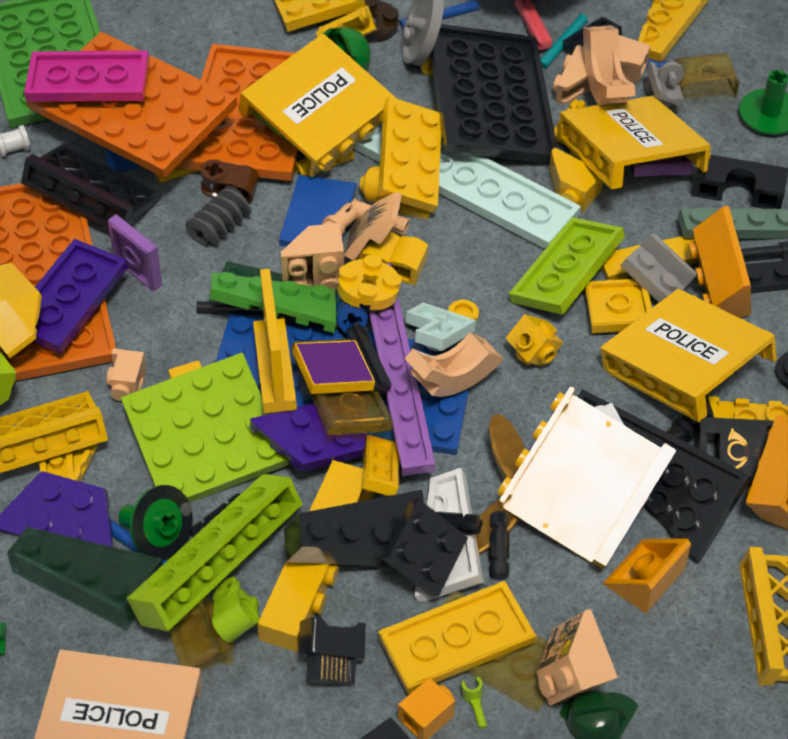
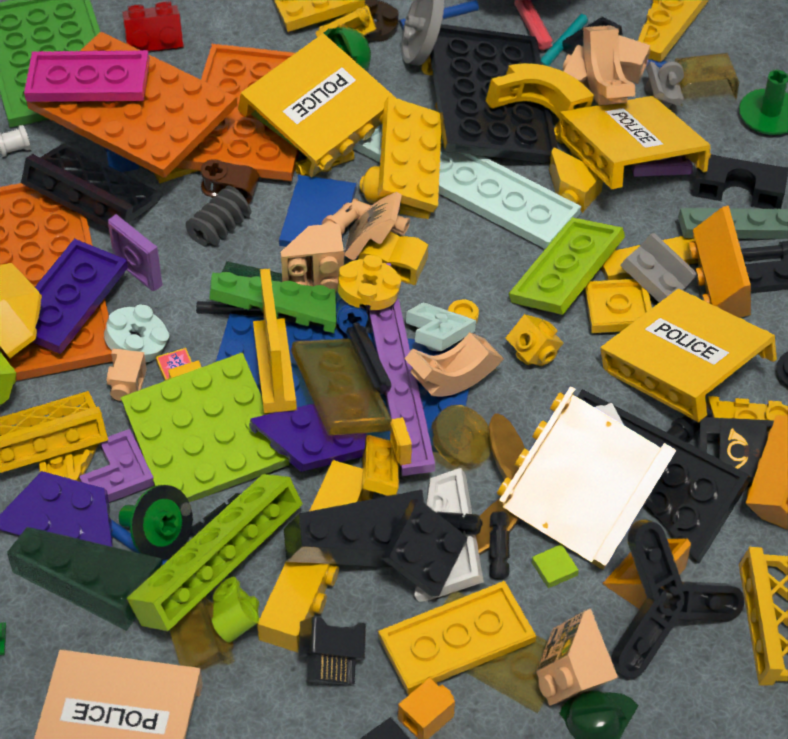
dark purple tile [293,340,375,394] -> none
lime hand [461,677,488,729] -> none
none -> medium lavender plate [79,429,154,502]
none -> light aqua plate [104,304,169,362]
none -> red bracket [123,1,184,51]
none -> tile [156,348,192,381]
none -> yellow tile [390,417,412,466]
none -> clear yellow tile [431,405,492,468]
none -> yellow arch [486,63,594,119]
none -> lime tile [531,544,579,588]
none -> black piece [611,519,745,678]

